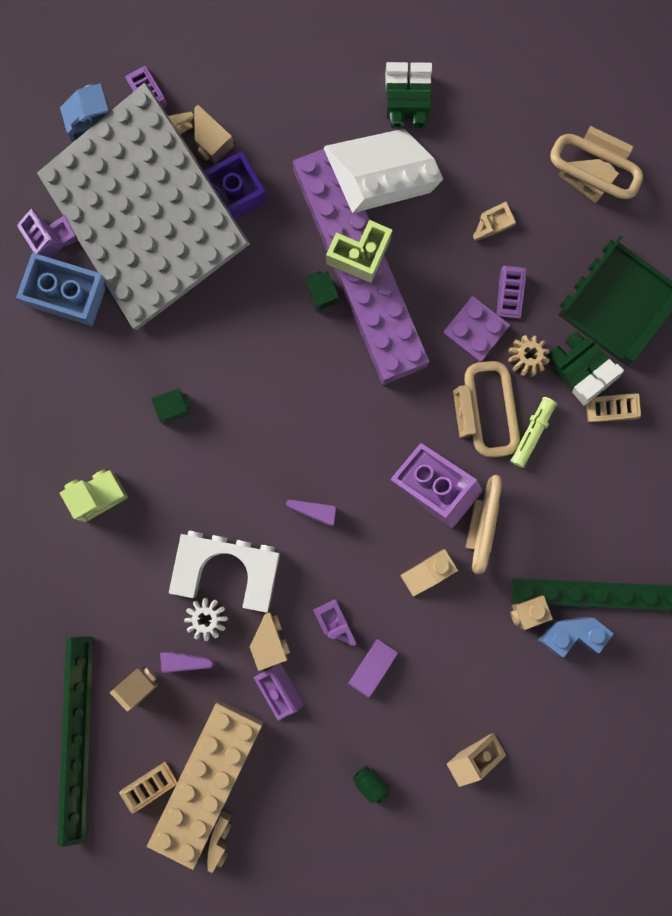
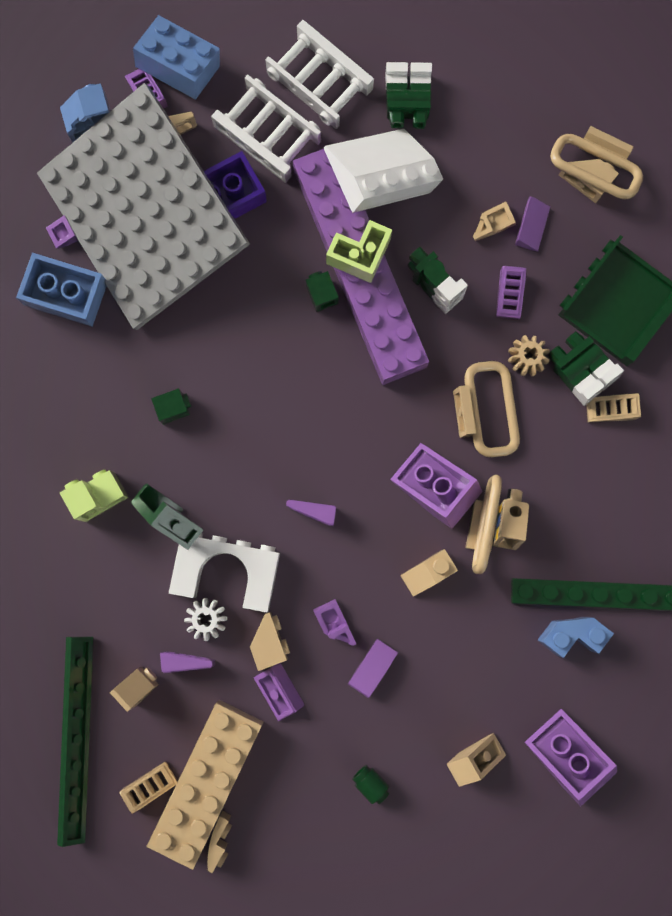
medium lavender slope [17,208,63,259] -> none
tan slope [195,105,234,165] -> none
medium lavender plate [442,296,510,362] -> none
yellowish green pin [510,397,557,468] -> none
tan bracket [510,595,553,630] -> none
none -> panel [131,484,203,550]
none -> medium blue brick [133,15,220,100]
none -> white fence [211,74,321,183]
none -> white fence [265,20,374,129]
none -> hips [408,247,468,314]
none -> tan torso [492,489,529,550]
none -> medium lavender slope [515,196,550,252]
none -> medium lavender slope [525,709,617,807]

